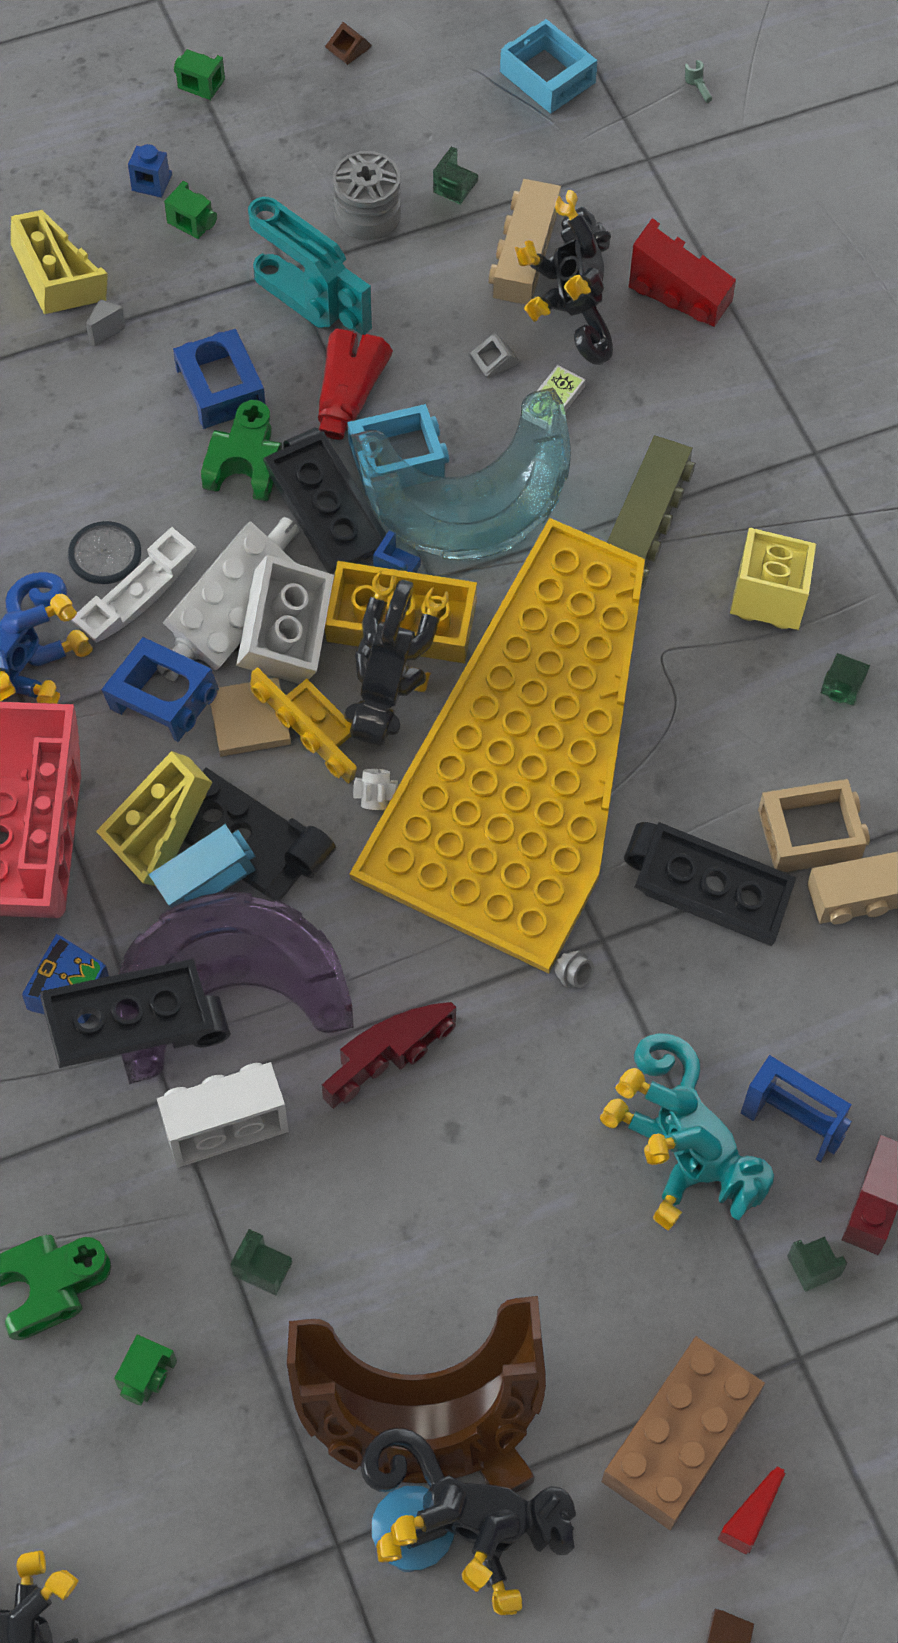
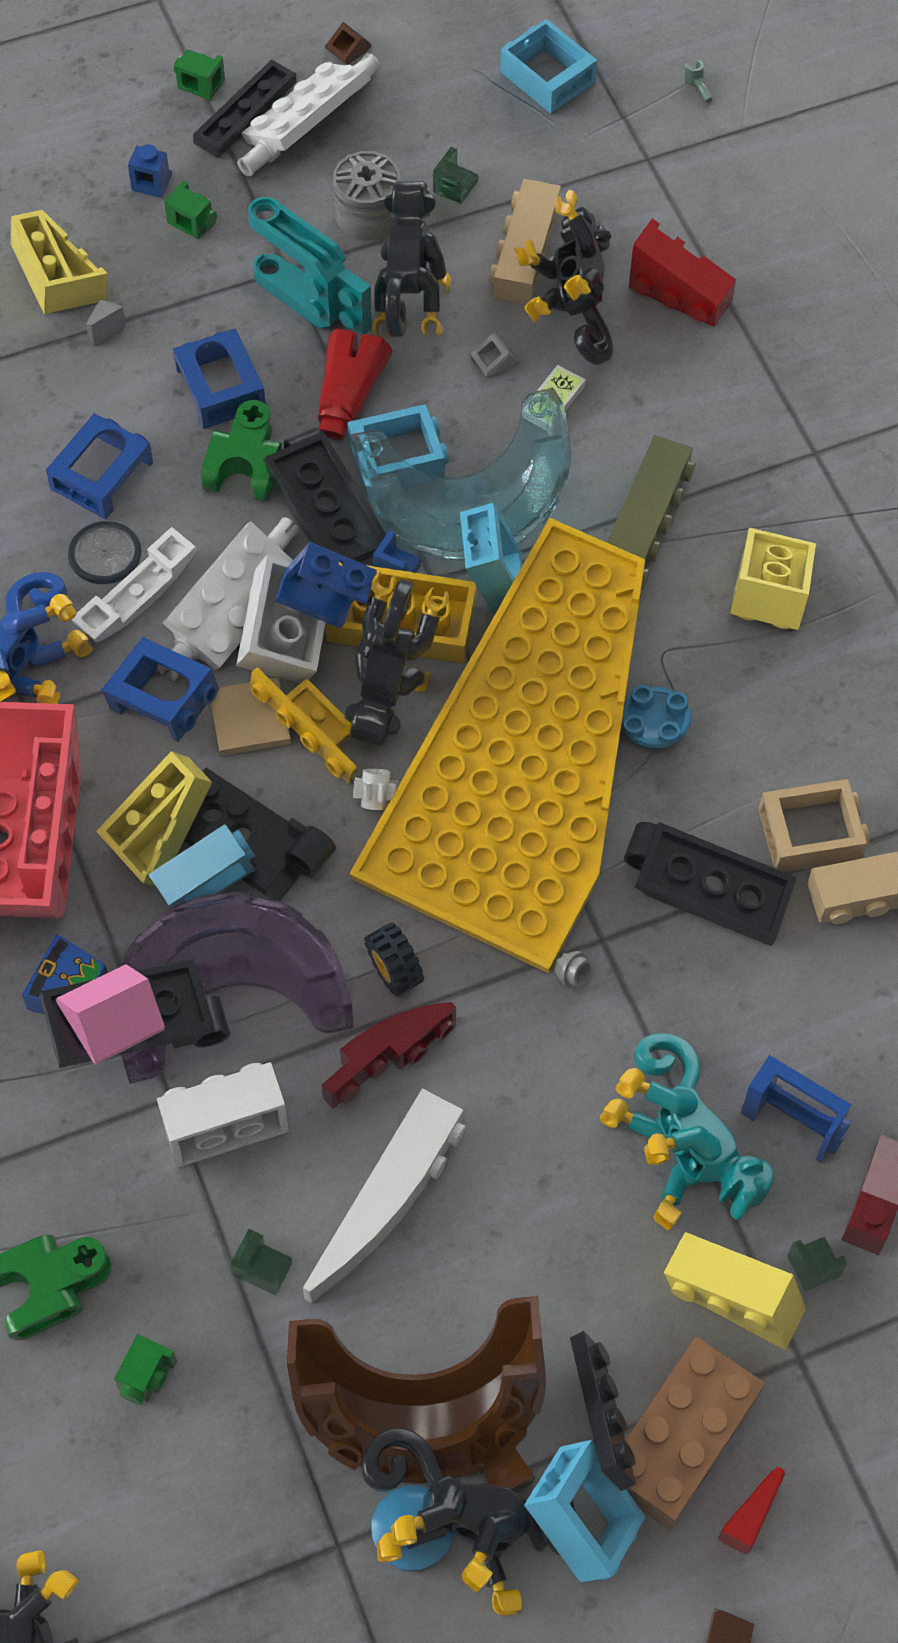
clear green bracket [820,653,870,706] -> none
none -> blue panel [46,413,153,520]
none -> bright pink slope [56,964,165,1065]
none -> black plate [193,59,297,158]
none -> white plate [237,53,381,177]
none -> blue panel [275,542,377,628]
none -> white slope [303,1088,466,1303]
none -> black wheel [364,922,424,996]
none -> black animal [372,181,452,337]
none -> medium azure window [460,503,522,615]
none -> medium azure window [524,1440,646,1583]
none -> black plate [570,1331,636,1491]
none -> dark azure dish [621,685,691,748]
none -> light yellow wedge [664,1232,806,1350]

